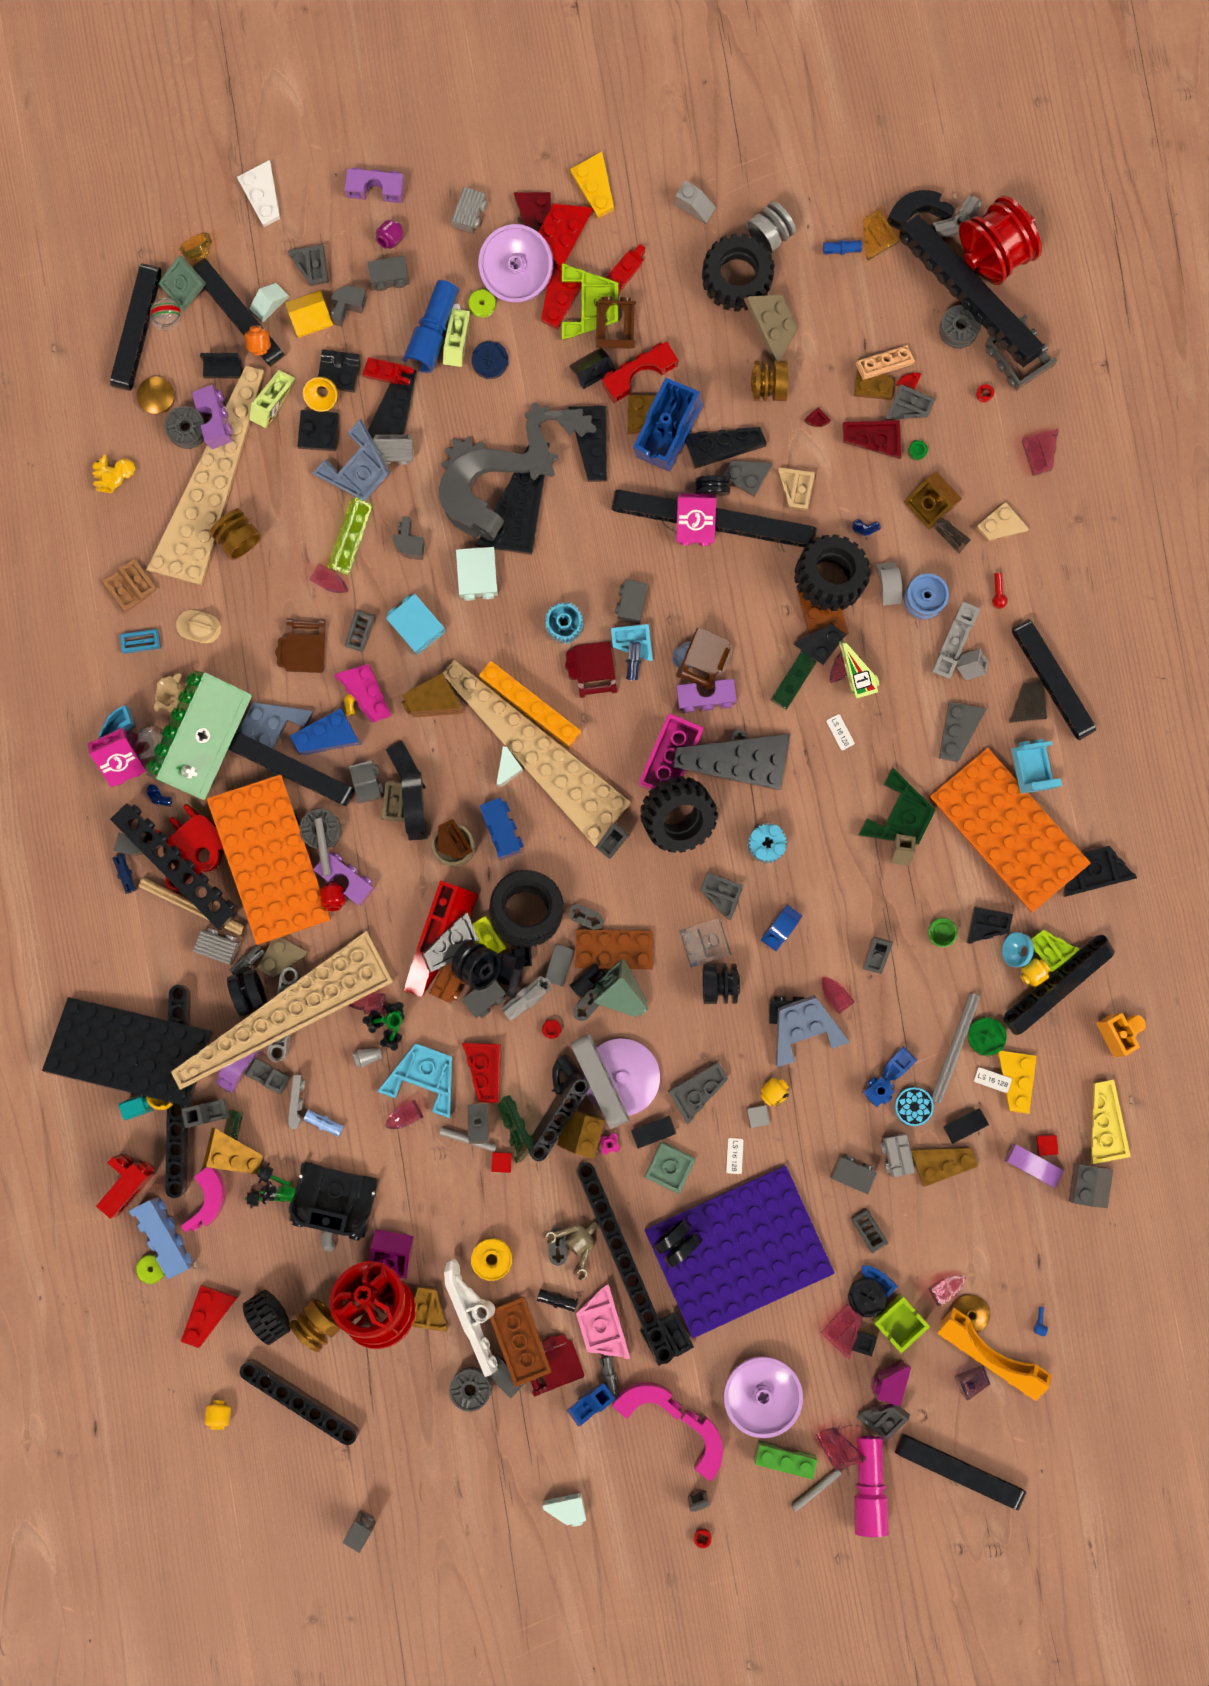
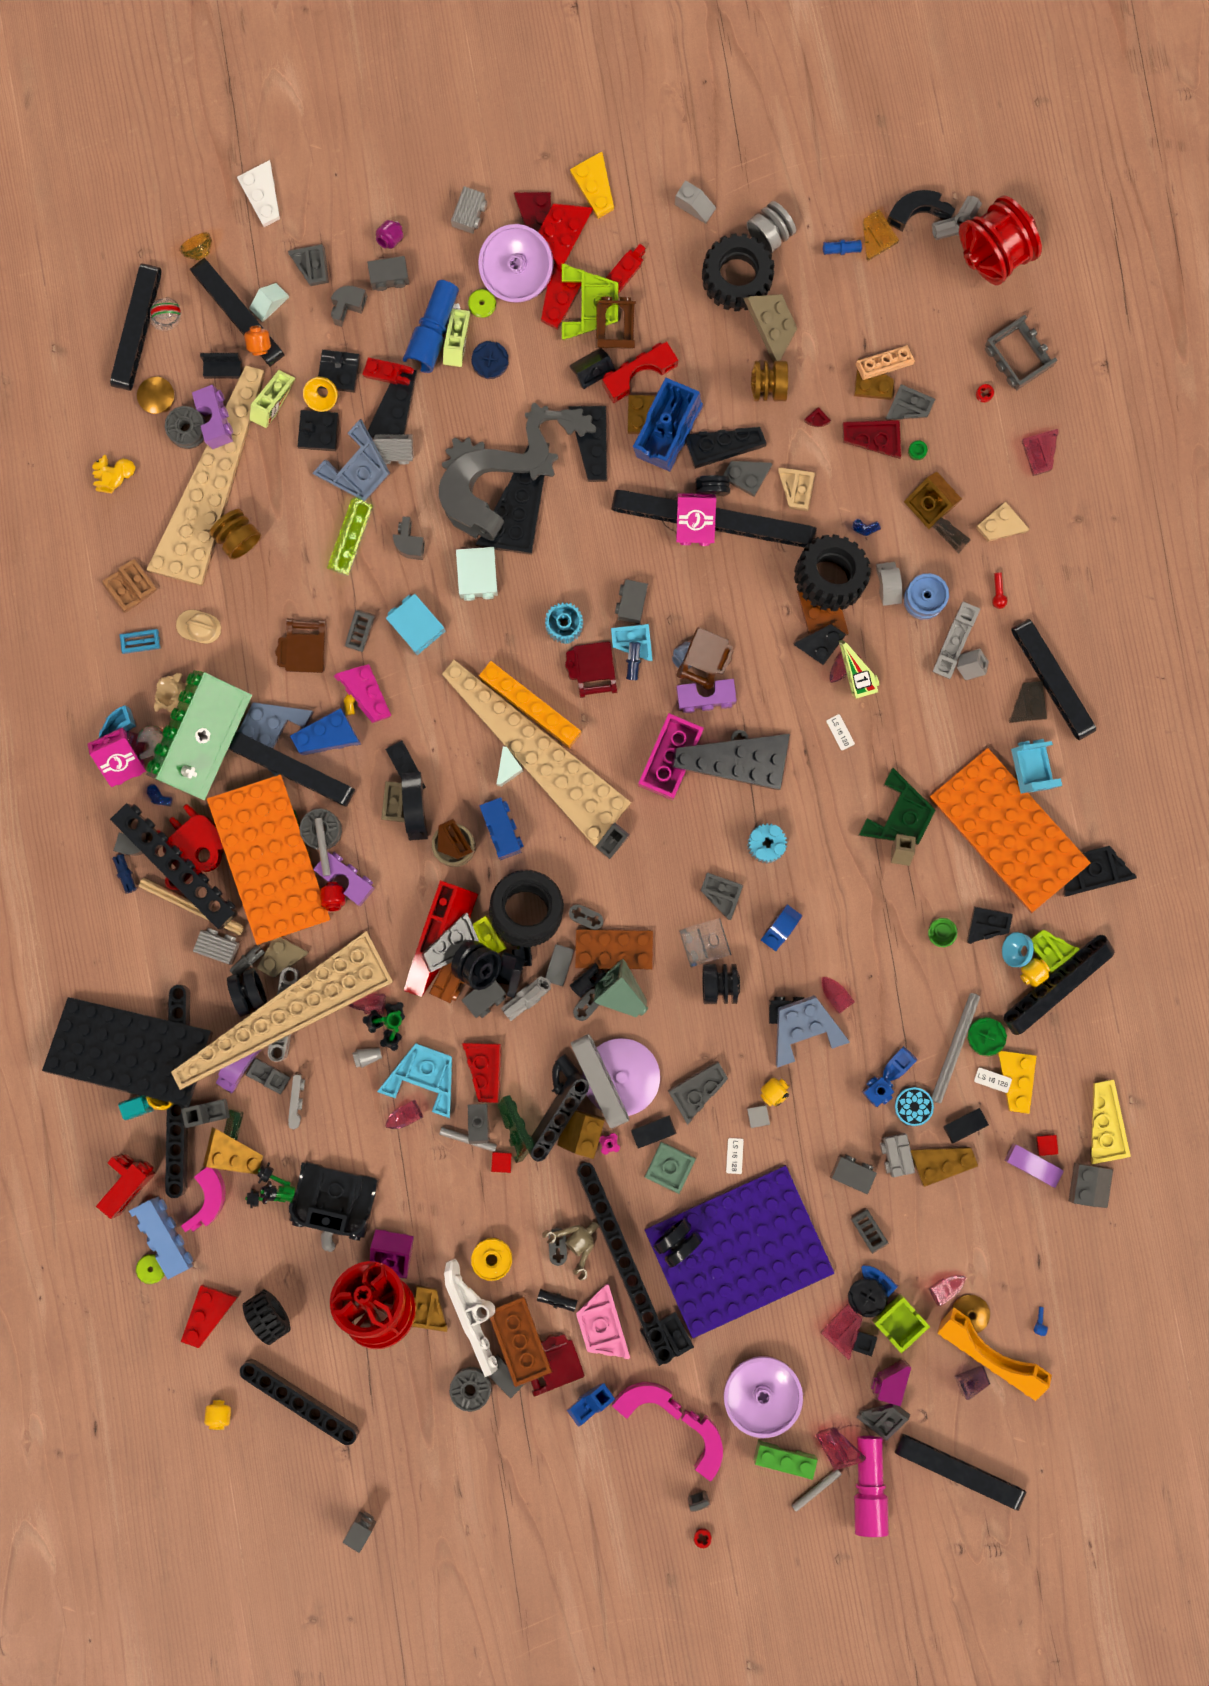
sand green tile [158,256,206,311] -> none
yellow slope [286,290,333,338] -> none
pearl gold wheel [289,1298,341,1352] -> none
light blue pin [303,1109,344,1137] -> none
clear pink plate [310,563,348,593] -> none
medium lavender arch [345,167,405,203] -> none
dark grey brick [349,761,384,804] -> none
pearl gold slope [401,673,463,717] -> none
red tile [542,1020,561,1039] -> none
light aqua slope [542,1492,586,1527] -> none
dark grey pin [599,1355,620,1397] -> none
black tyre [640,776,718,853] -> none
clear green slope [771,651,817,710] -> none
dark grey slope [863,936,893,974] -> none
red tile [896,372,921,390] -> none
black brick [899,214,1044,368] -> none
dark grey wheel [939,305,981,349] -> none
dark grey wing [939,702,986,762] -> none
light orange brick [1096,1013,1146,1057] -> none

